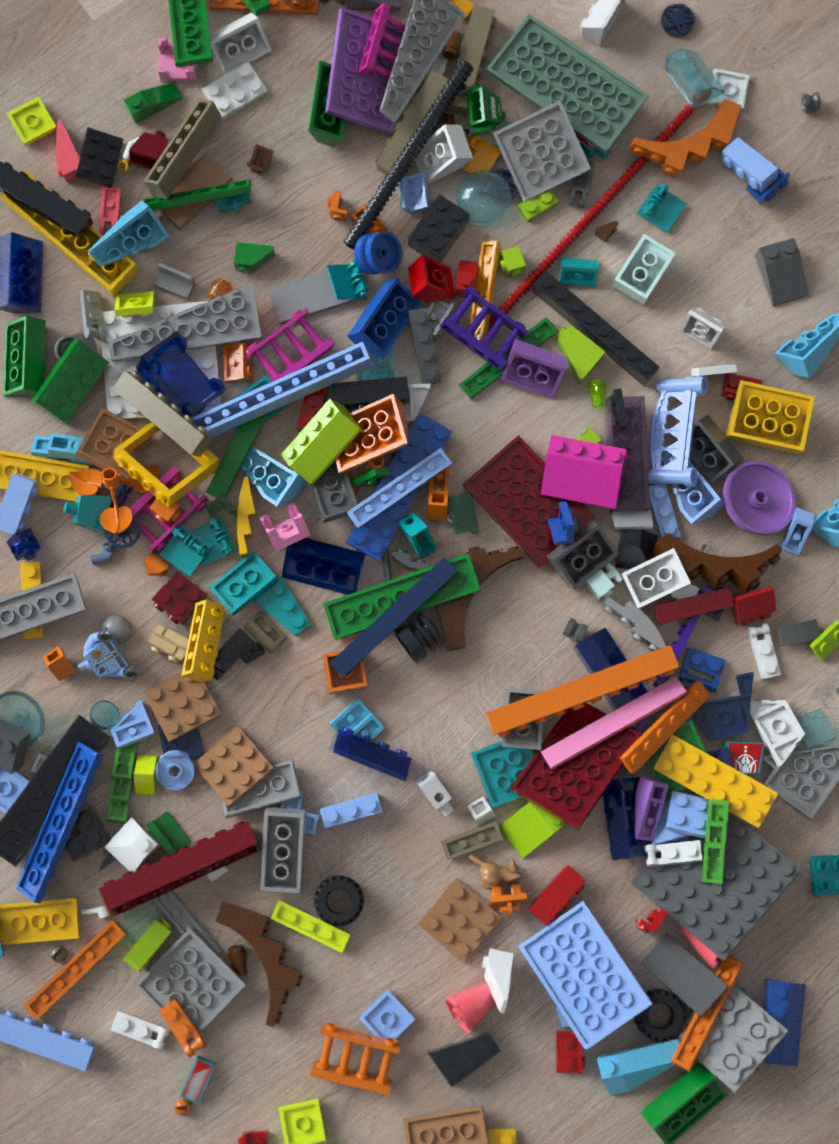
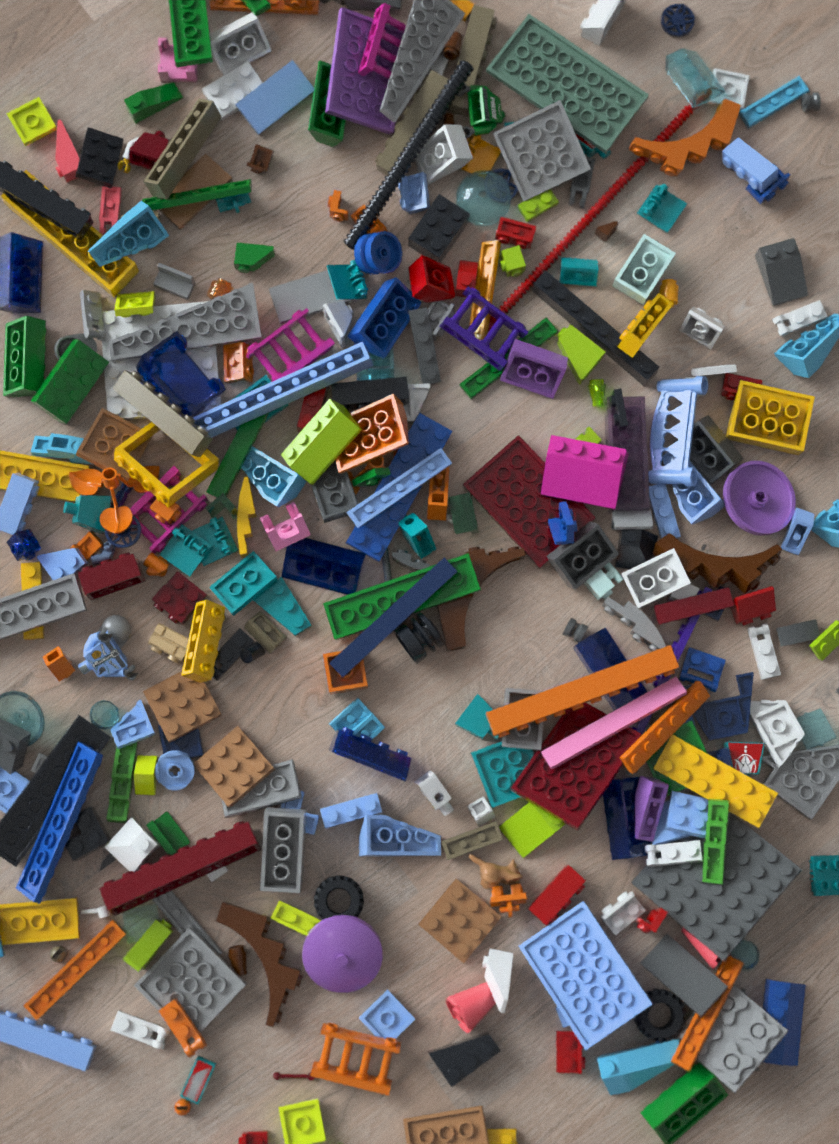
none -> light blue wing [37,548,88,580]
none -> orange slope [69,531,104,561]
none -> dark red brick [78,553,146,601]
none -> light blue tile [235,60,314,135]
none -> dark red hinge [273,1072,315,1081]
none -> medium lavender dish [302,915,383,993]
none -> white slope [323,301,354,348]
none -> light blue wedge [359,815,441,857]
none -> teal torso [455,694,499,740]
none -> red bracket [495,217,536,249]
none -> white bracket [600,891,646,936]
none -> yellow brick [617,293,674,358]
none -> light orange brick [659,279,678,308]
none -> clear light blue hair [730,940,760,972]
none -> medium azure tile [738,76,810,129]
none -> white plate [772,300,828,337]

